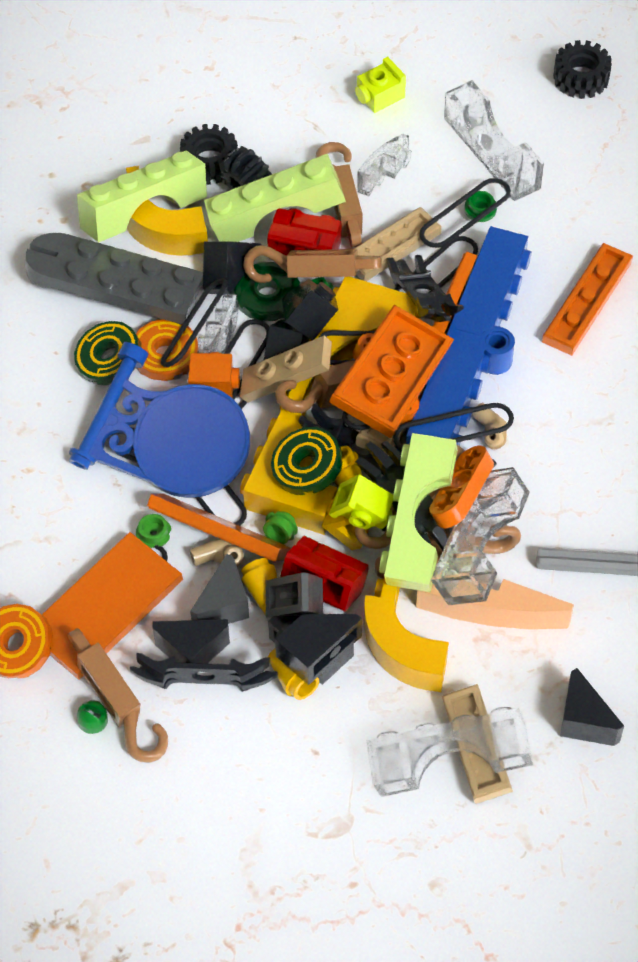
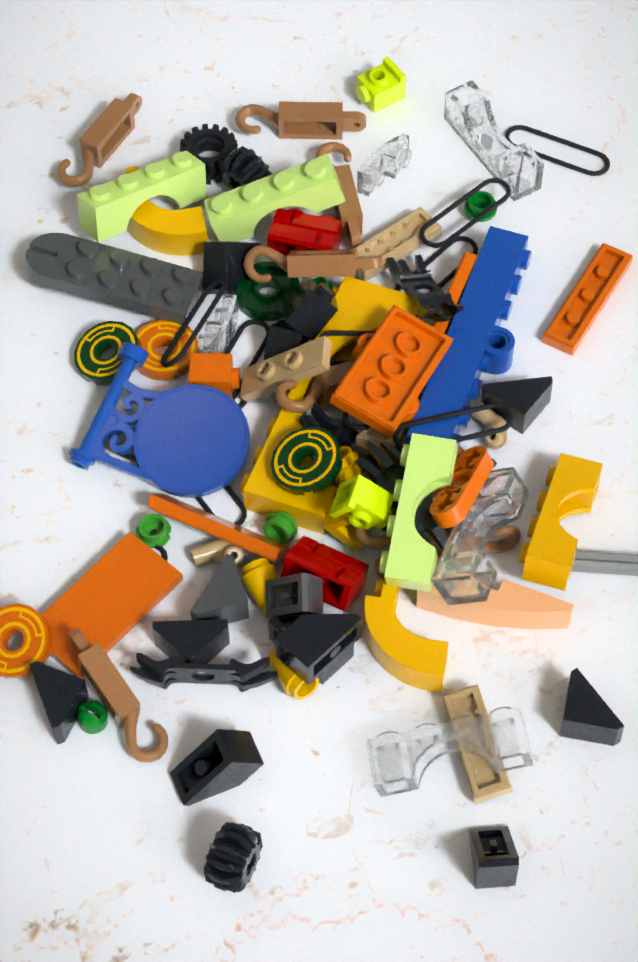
black tyre [553,40,612,99] -> none
none -> black slope [29,661,89,744]
none -> medium nougat piece [57,93,142,187]
none -> black slope [169,729,264,806]
none -> black gear [203,822,263,893]
none -> medium nougat piece [235,101,366,140]
none -> black slope [469,826,519,889]
none -> black slope [481,376,553,434]
none -> black piece [505,125,610,176]
none -> yellow arch [518,453,603,591]

